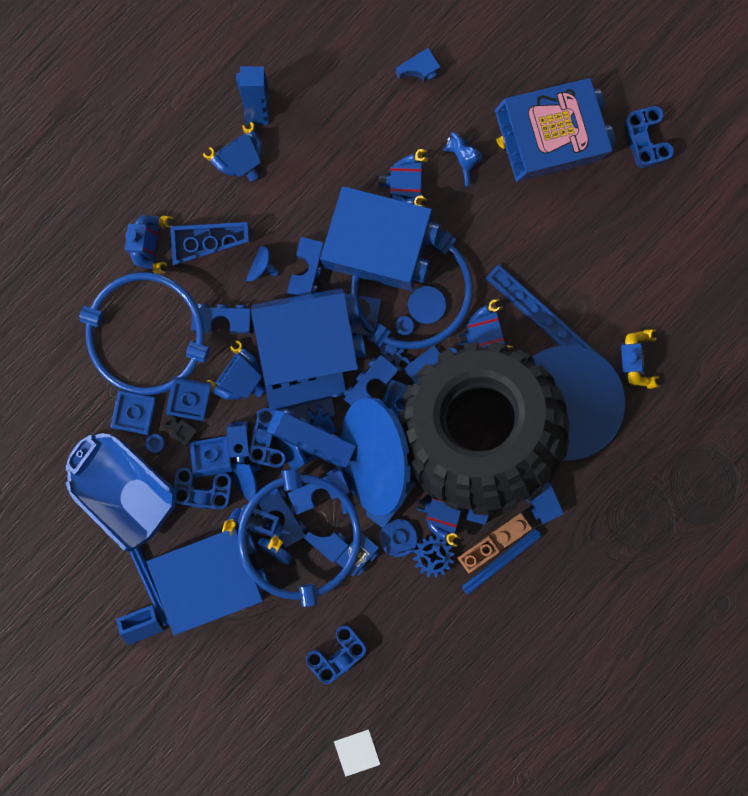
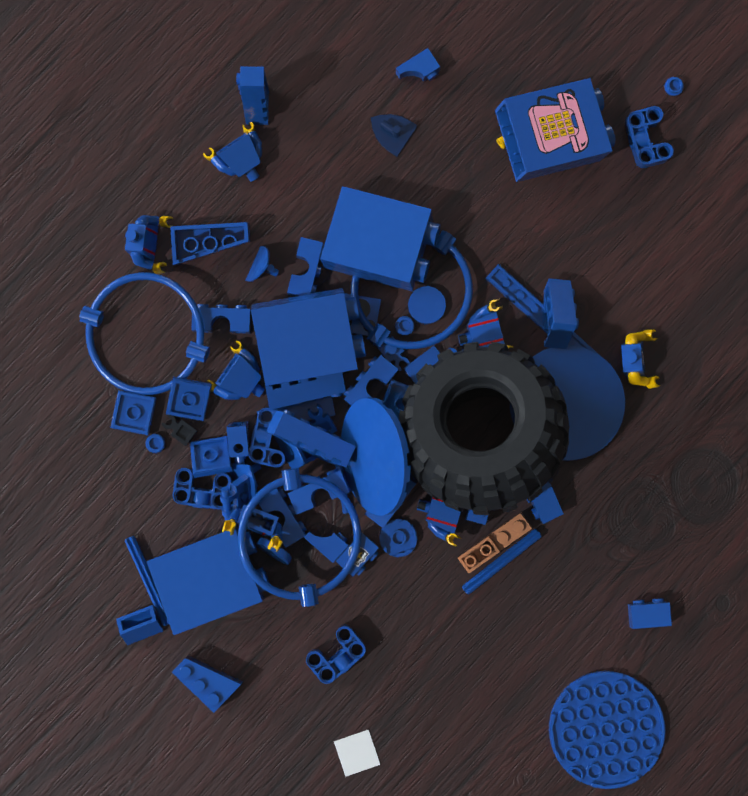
blue windscreen [65,433,176,552] -> none
torso [379,149,428,208] -> none
blue gear [412,536,454,578] -> none
blue animal [444,132,483,187] -> none
none -> blue wedge [172,656,243,713]
none -> blue plate [220,474,252,521]
none -> dark blue shield [371,114,417,157]
none -> blue wedge [544,278,579,349]
none -> blue tile [549,671,665,789]
none -> blue brick [628,598,672,629]
none -> blue plate [664,77,684,96]

